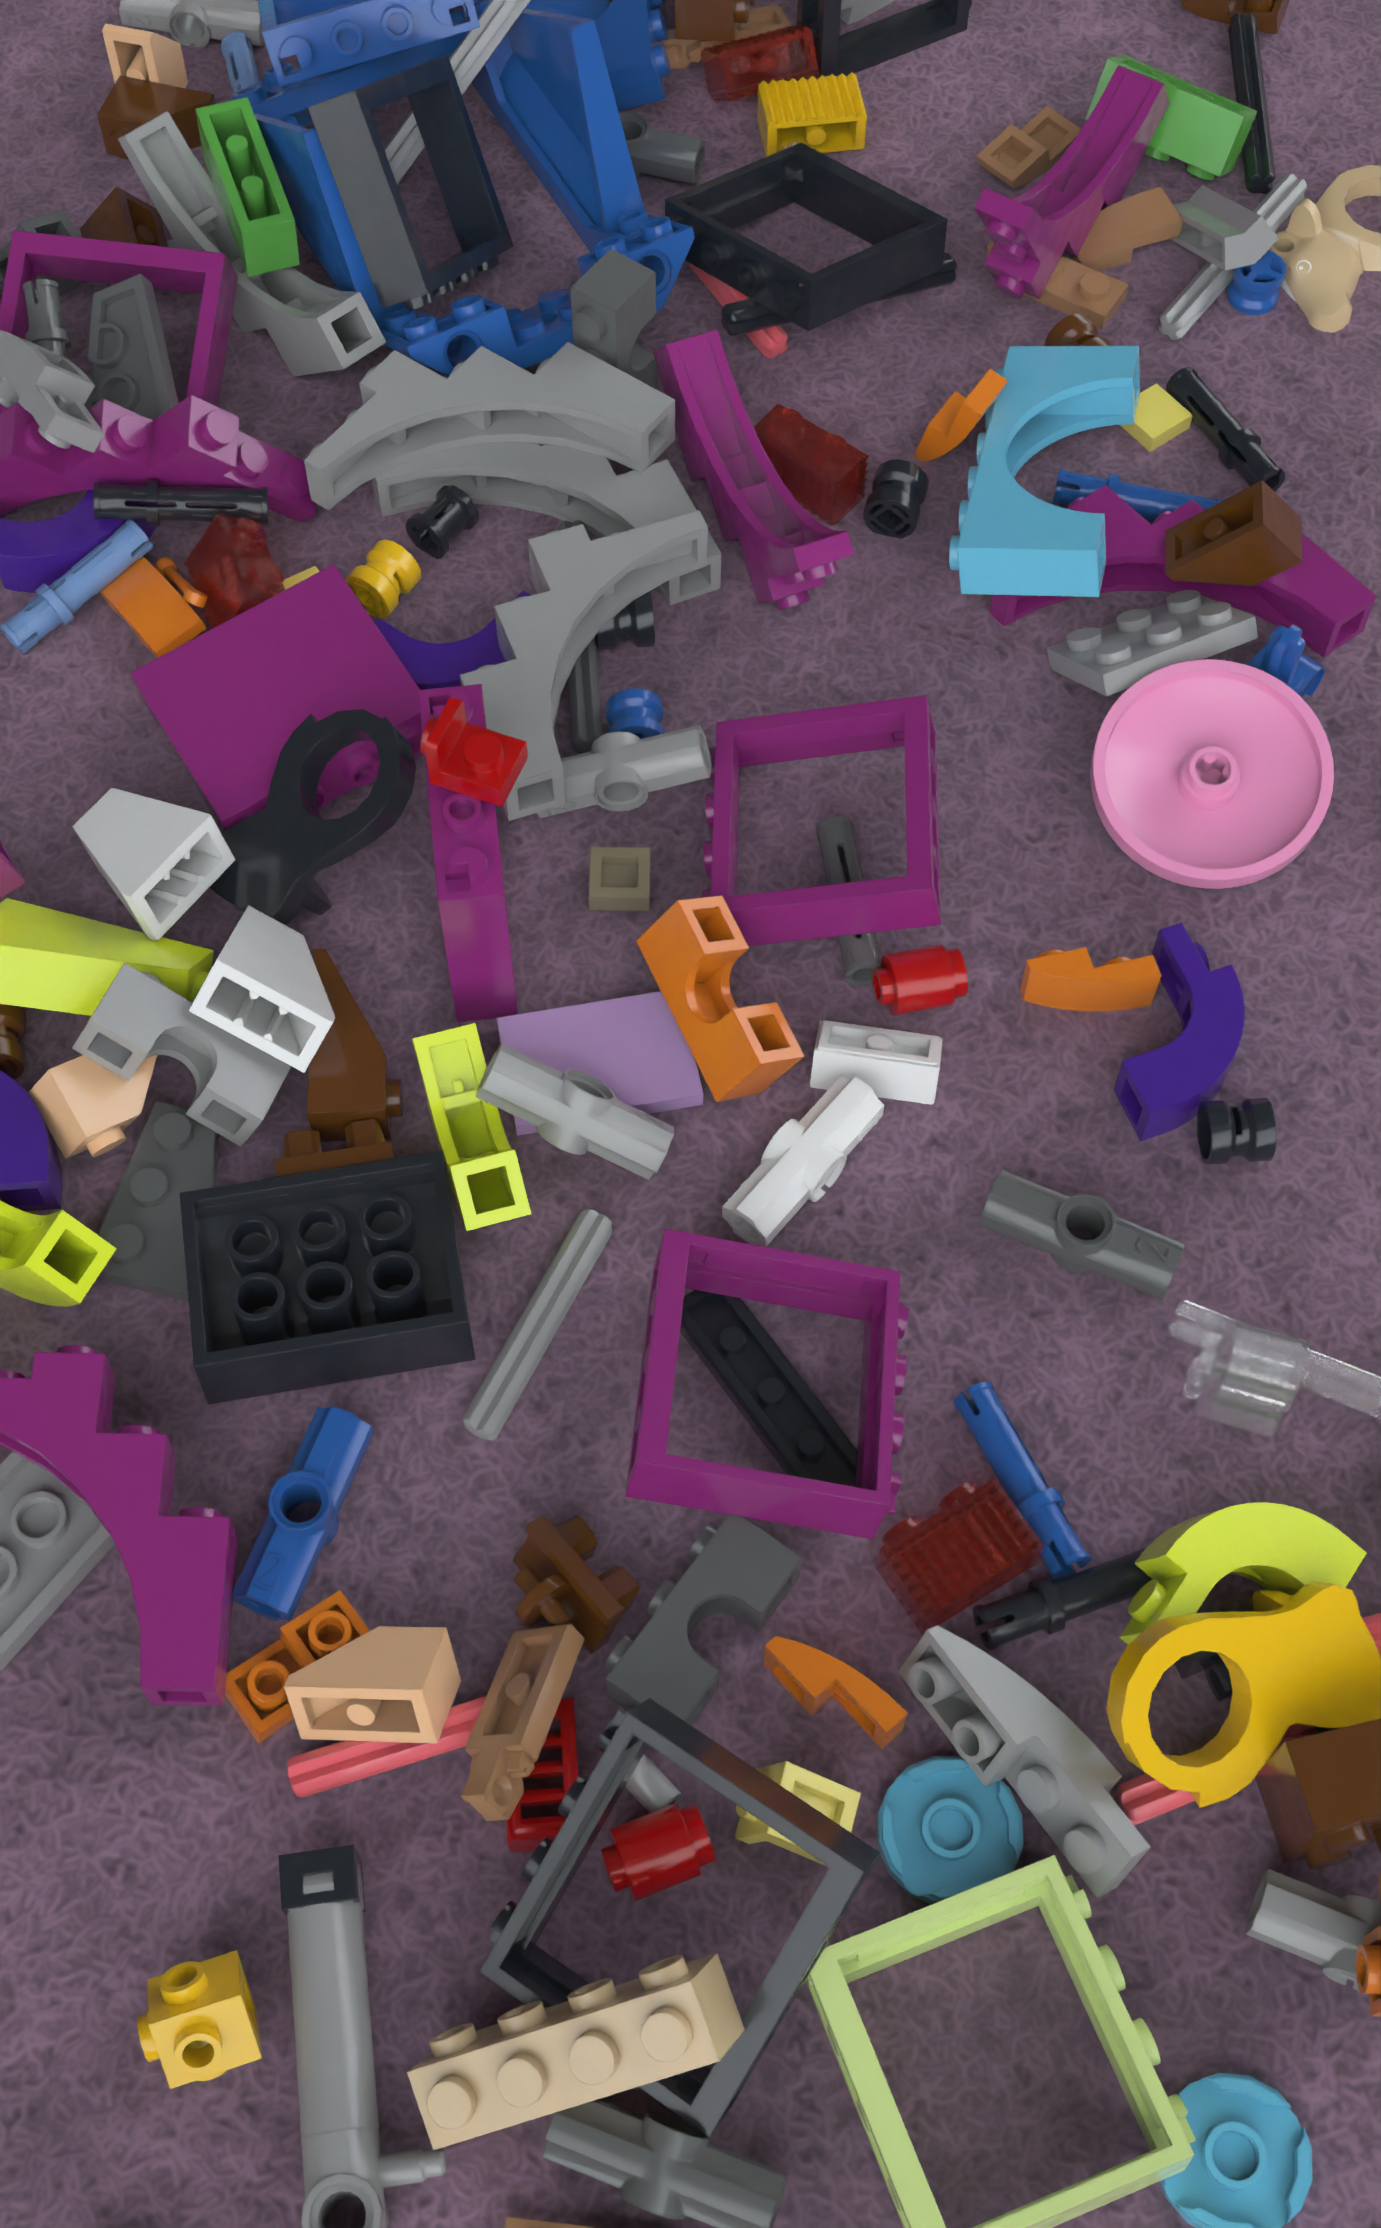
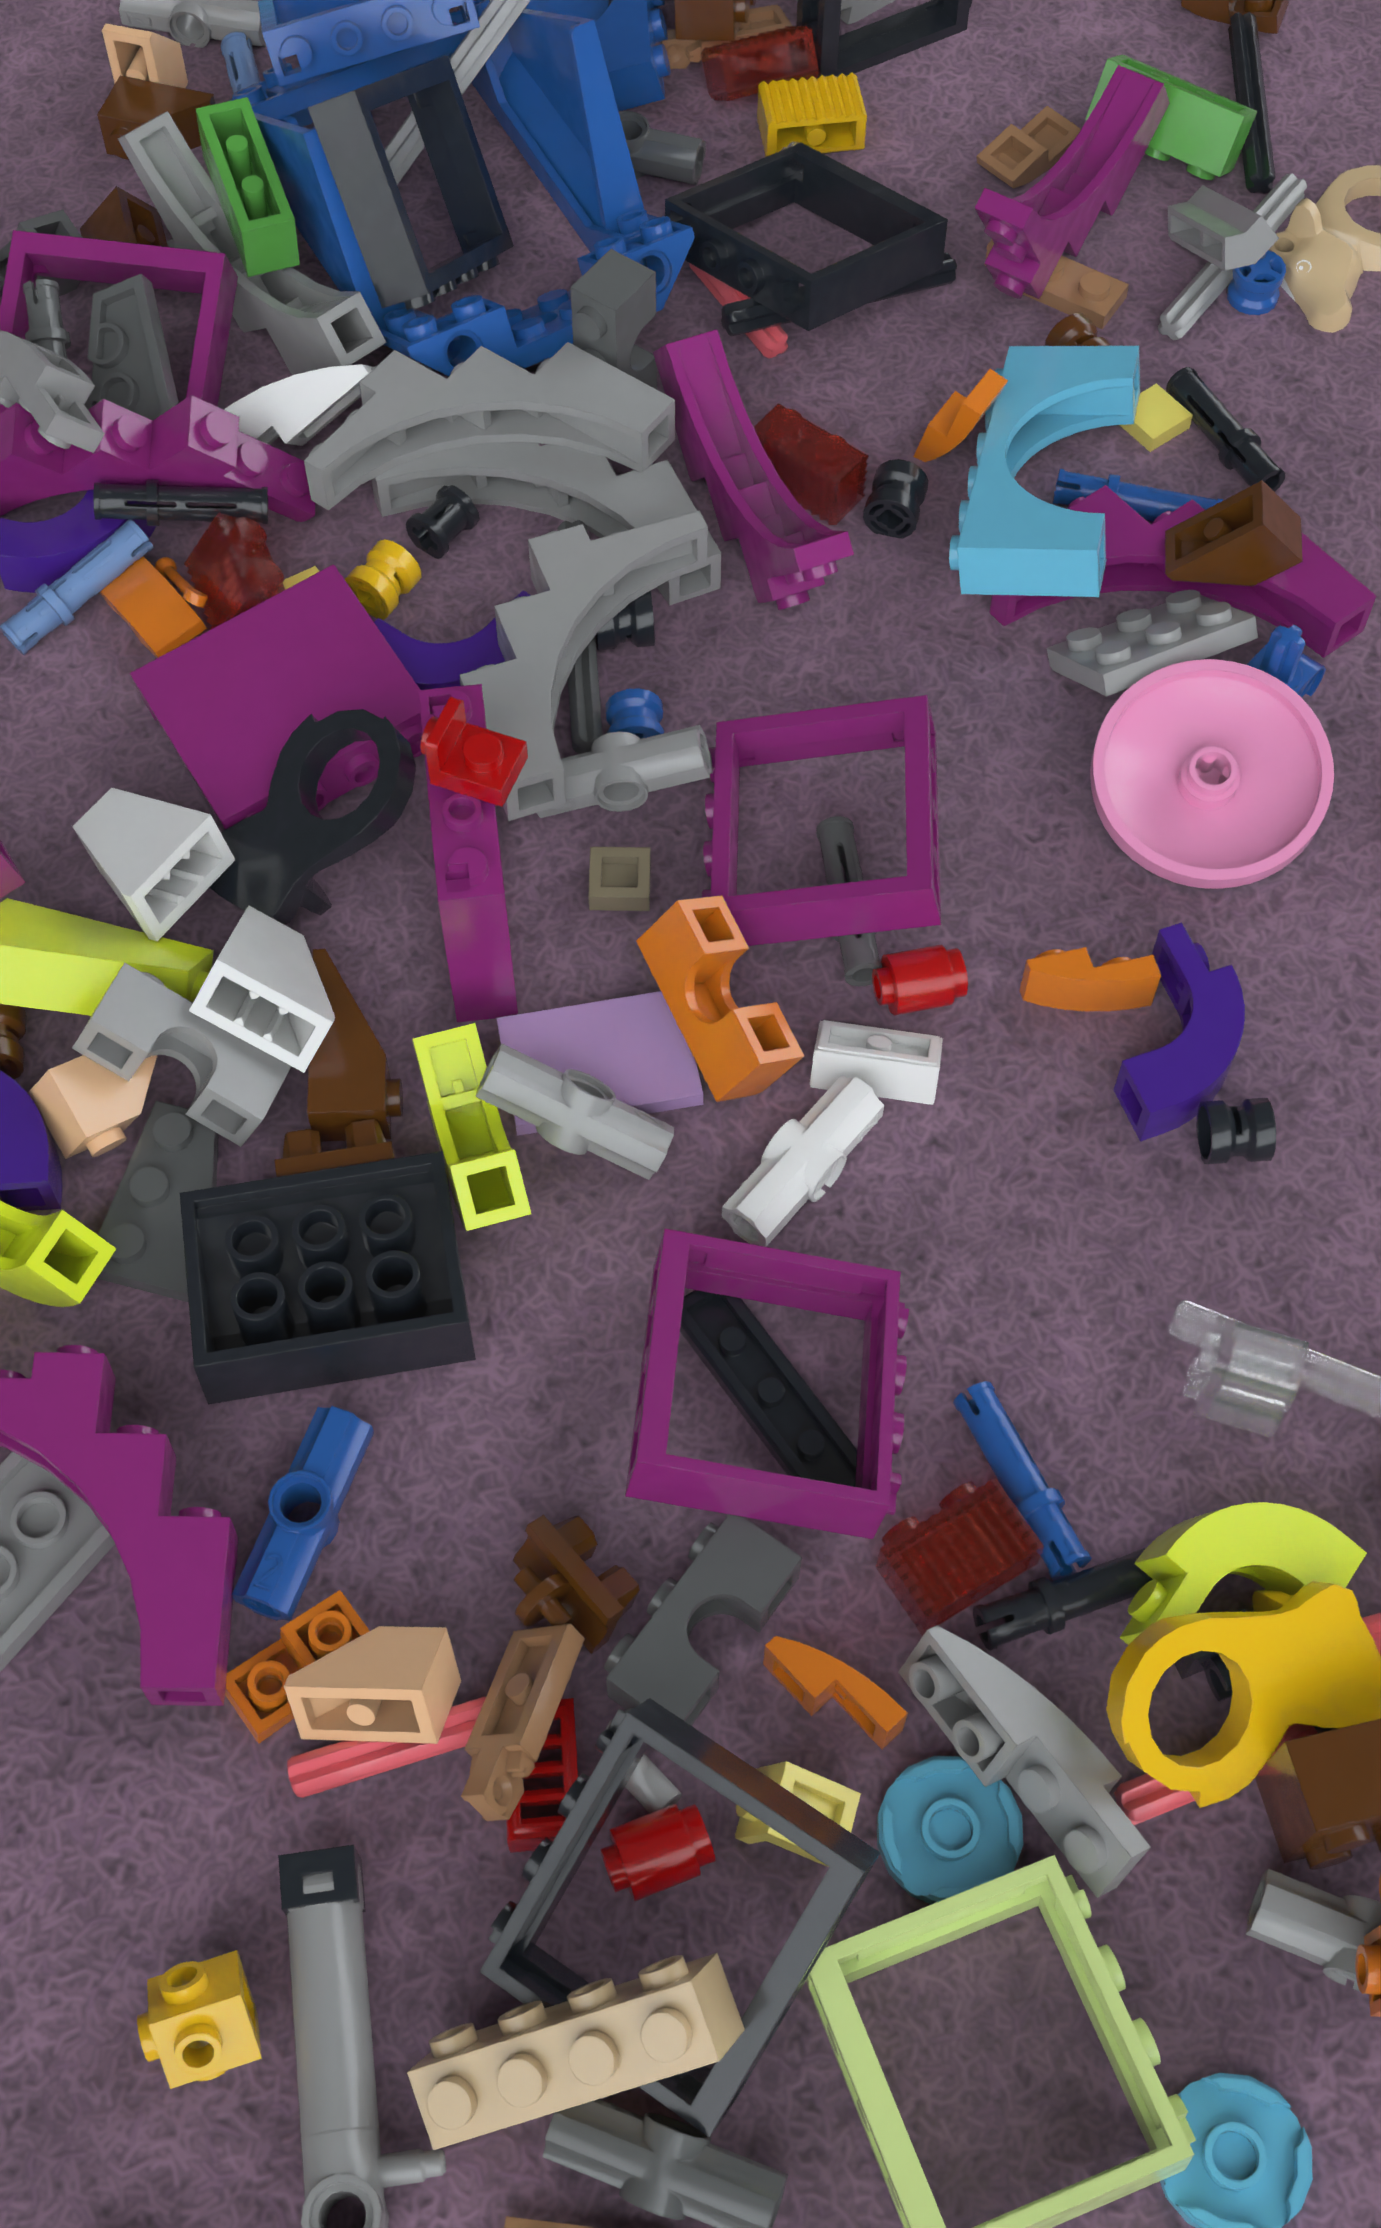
light grey axle [463,1209,612,1441] -> none
dark grey piece [979,1170,1186,1300] -> none
medium nougat slope [1072,186,1183,271] -> none
none -> white slope [224,364,373,446]

